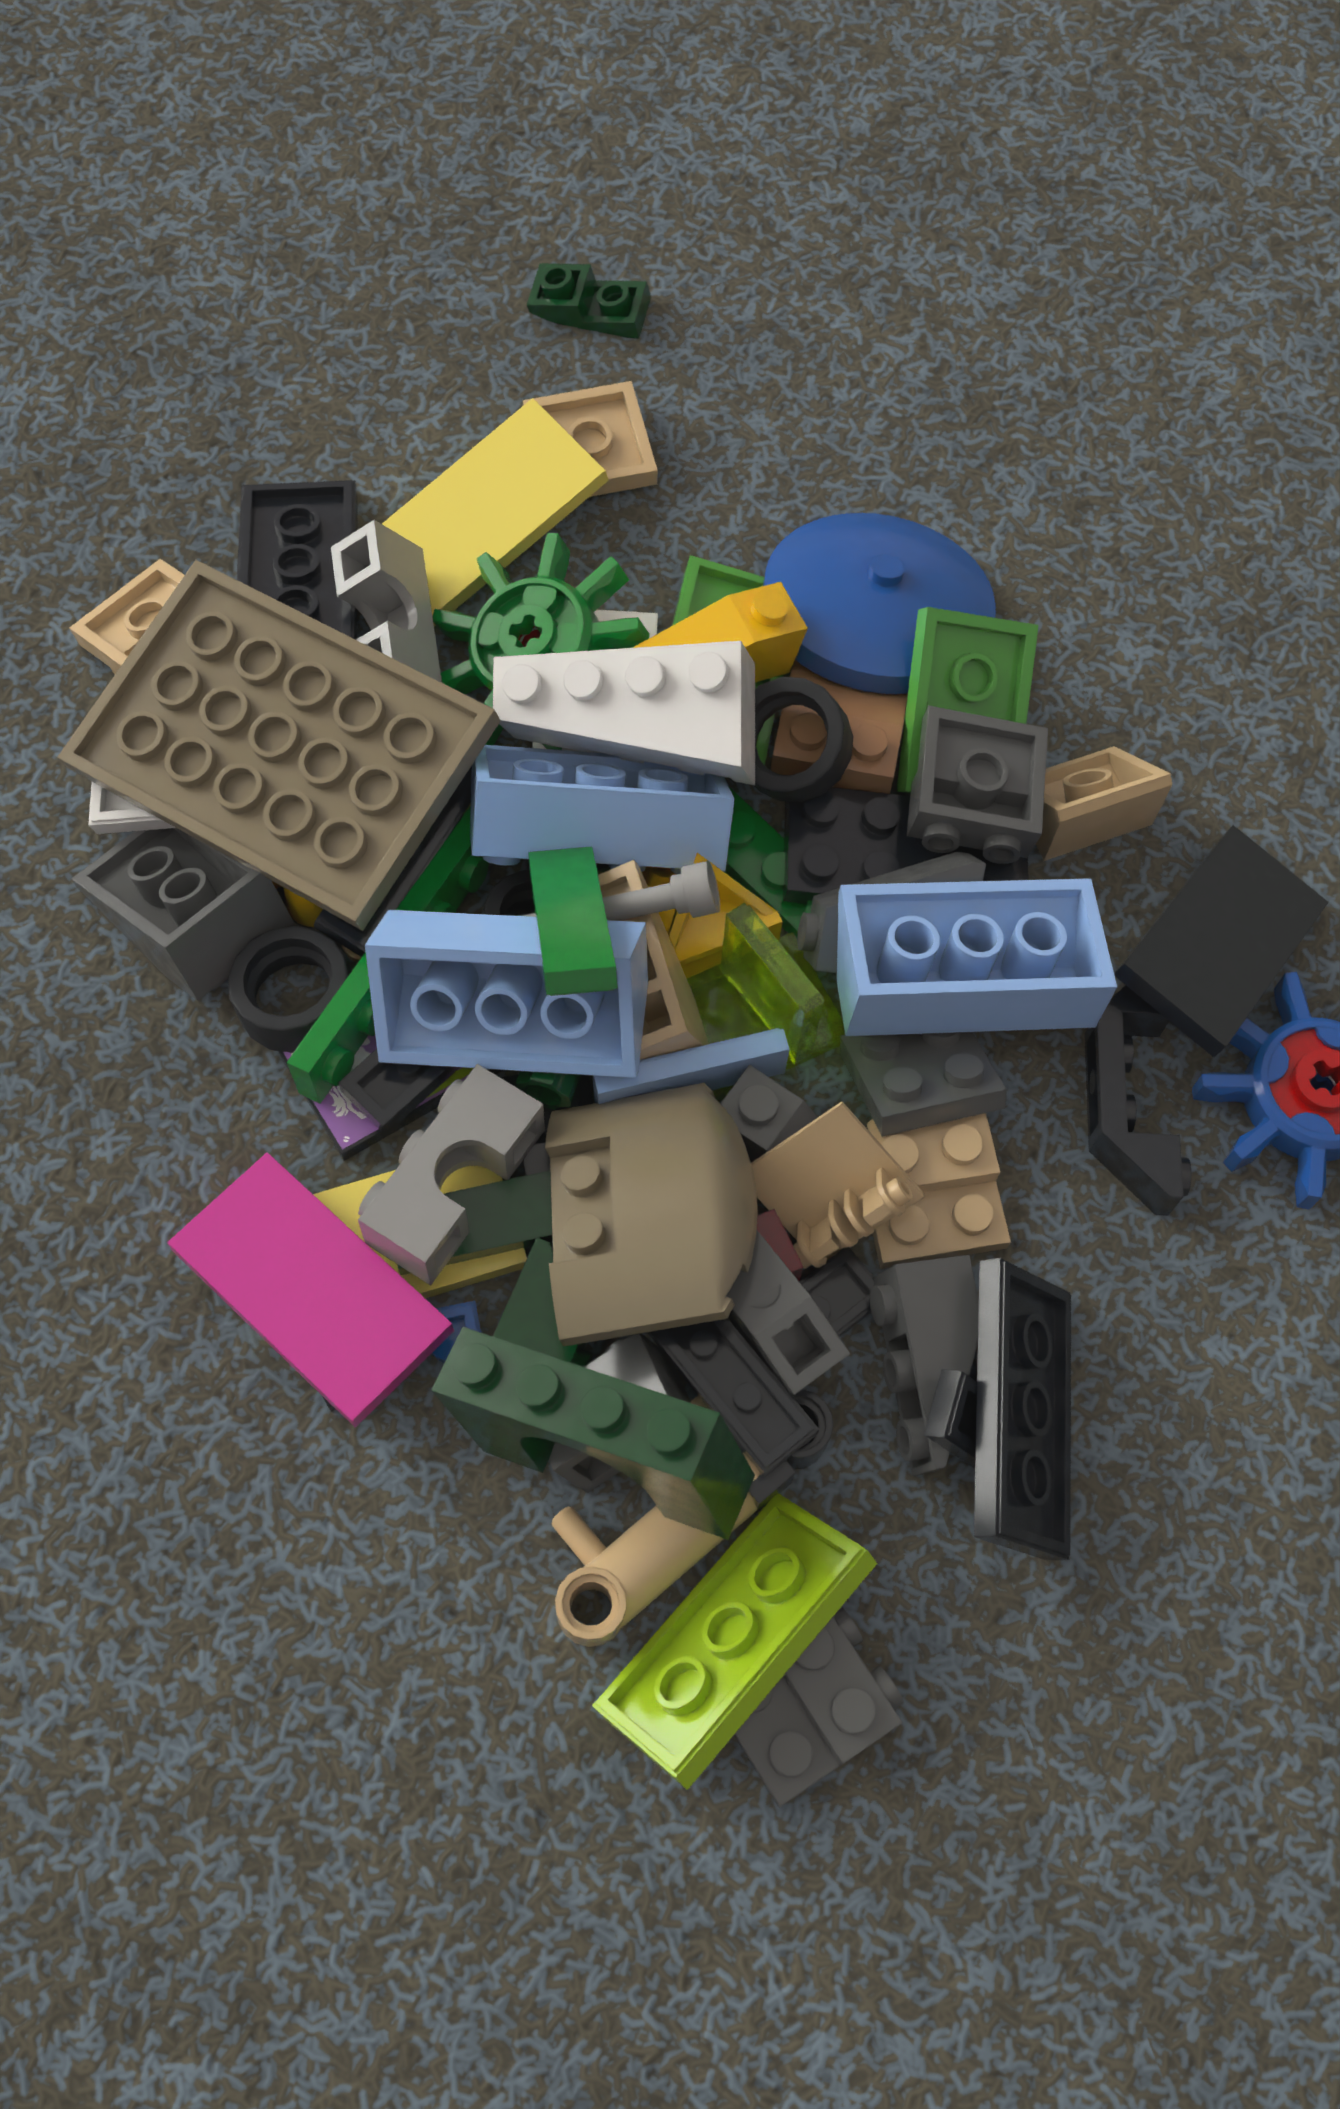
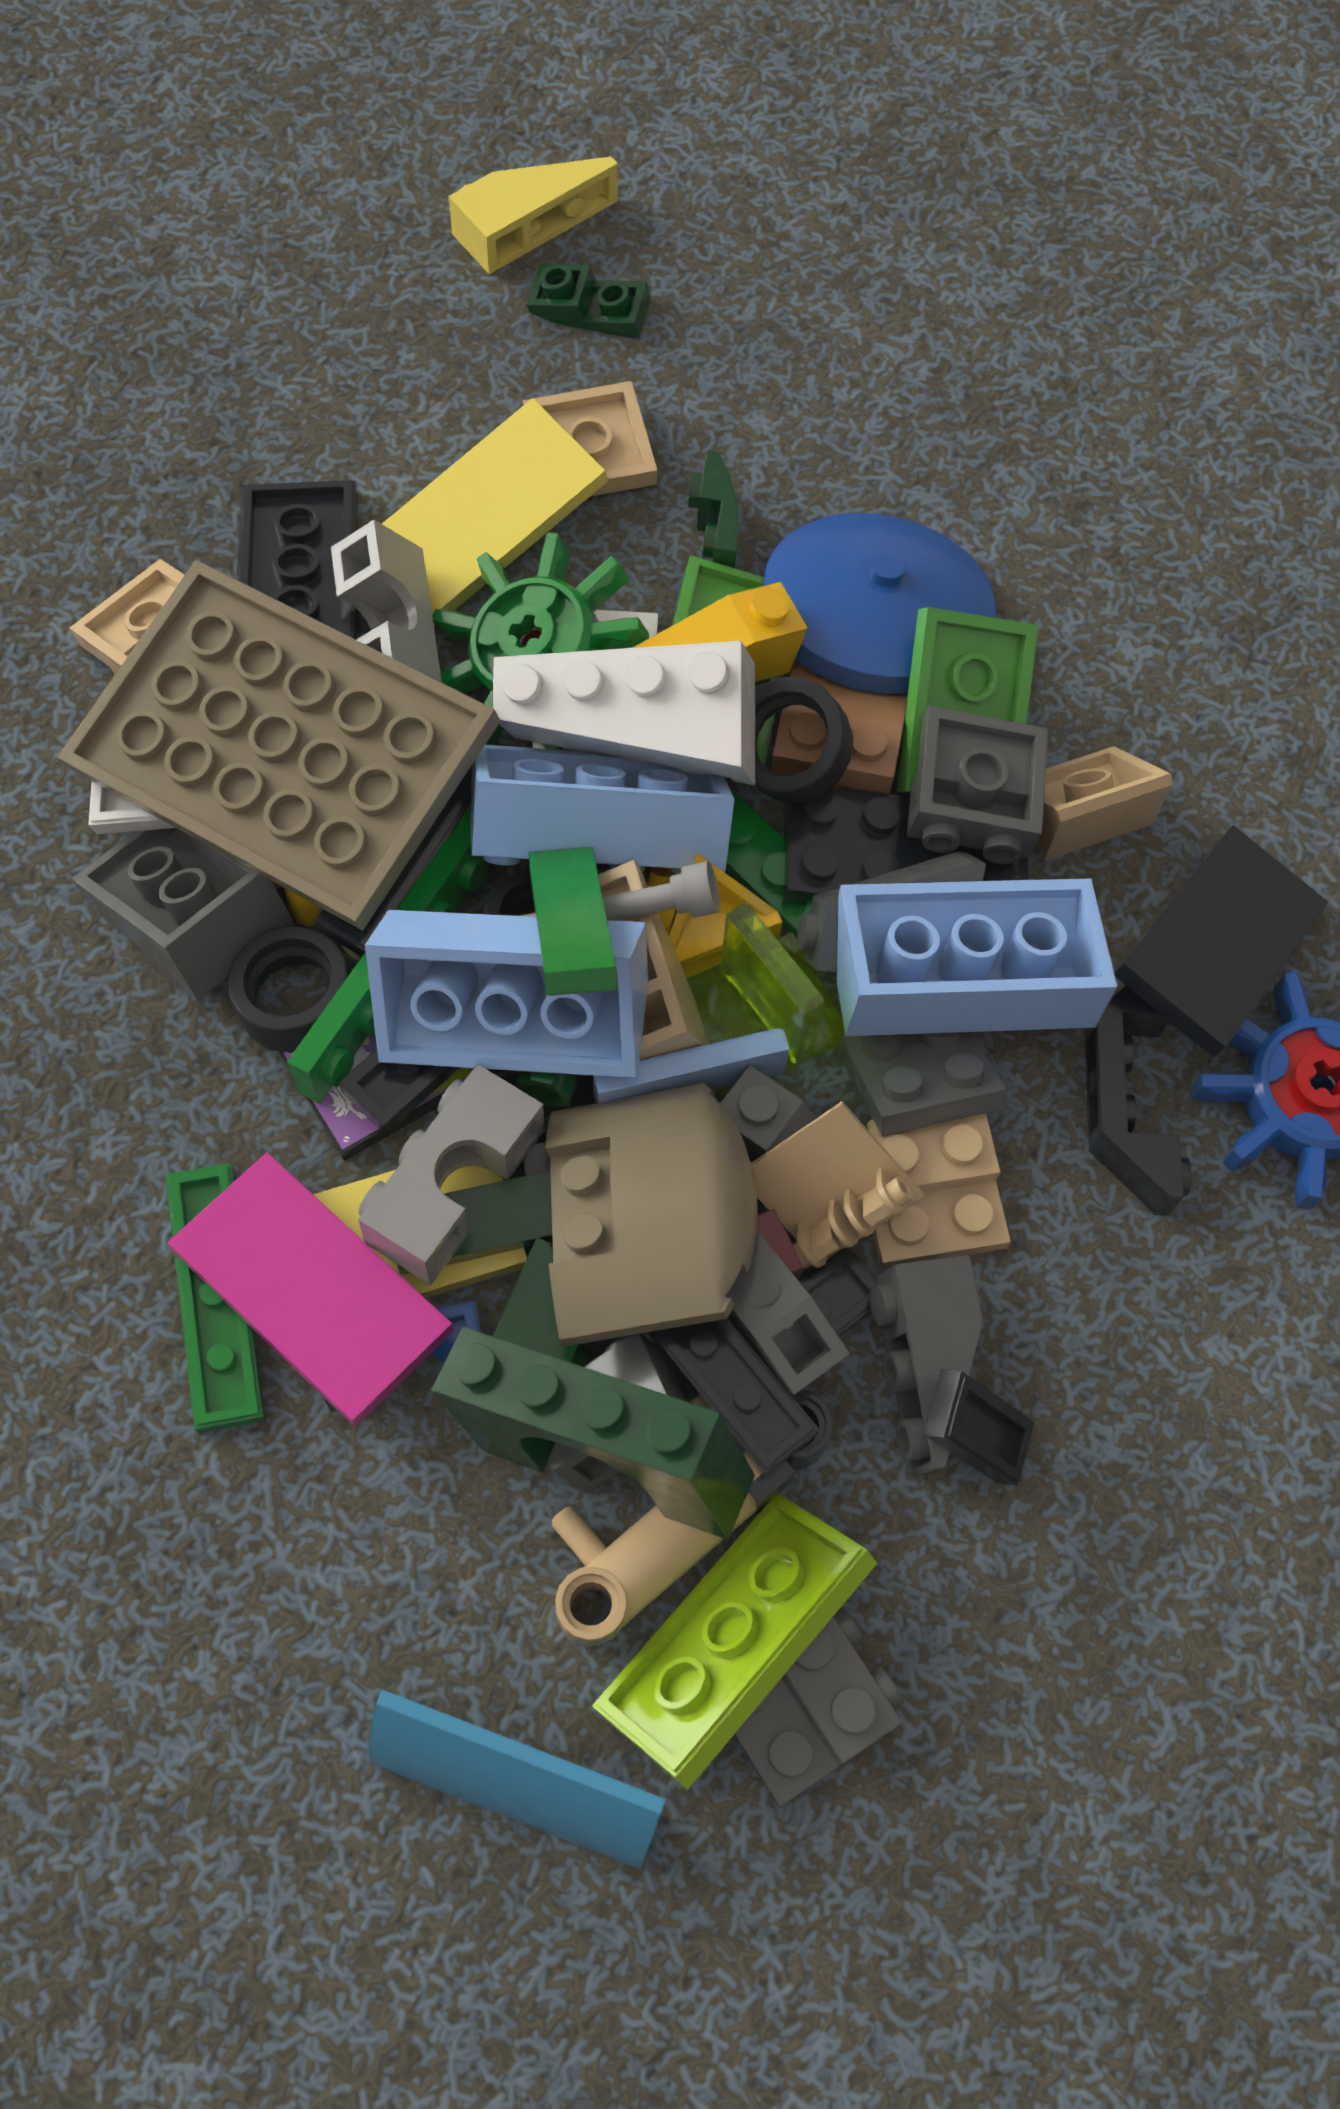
black tile [974,1258,1071,1561] -> none
none -> green tile [166,1163,266,1433]
none -> dark azure slope [369,1689,666,1869]
none -> light yellow slope [448,157,618,274]
none -> dark green slope [688,451,738,568]

